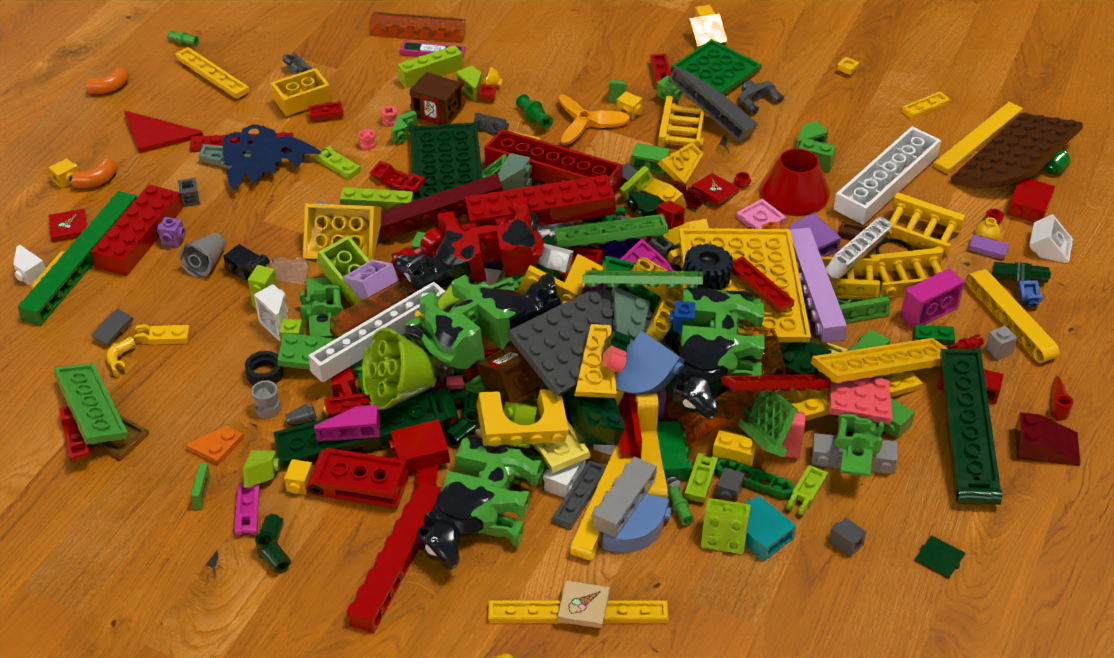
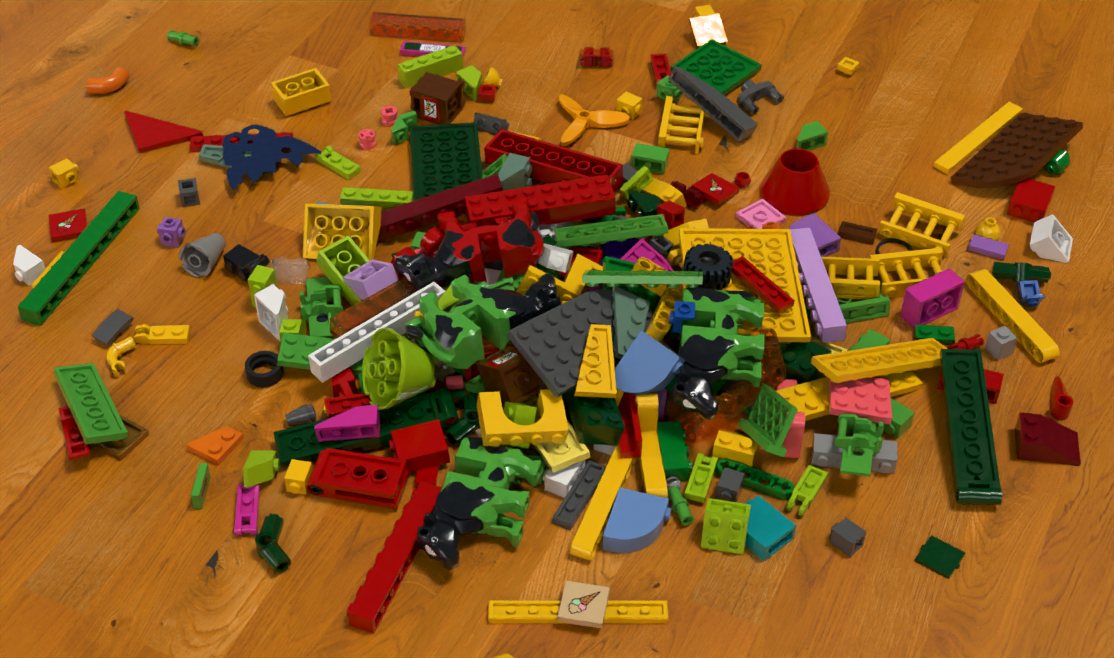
orange cylinder [72,159,118,188] -> none
red brick [91,184,183,276] -> none
yellow plate [175,47,250,99] -> none
light grey wheel [251,381,281,418] -> none
dark grey hinge [283,53,312,75] -> none
red plate [308,101,344,121] -> none
red slope [369,161,426,194] -> none
green piece [515,94,553,129] -> none
light grey brick [591,457,657,538] -> none
leg [603,330,631,373] -> none
bright green slope [608,80,628,102] -> none
yellow wing [657,142,704,185] -> none
red plate [722,374,831,393] -> none
bright green brick [799,138,836,172] -> none
white beam [826,217,891,278] -> none
white brick [833,126,941,225] -> none
yellow tile [901,91,951,120] -> none
red plate [985,209,1004,224] -> none
none -> red hinge [581,47,613,67]

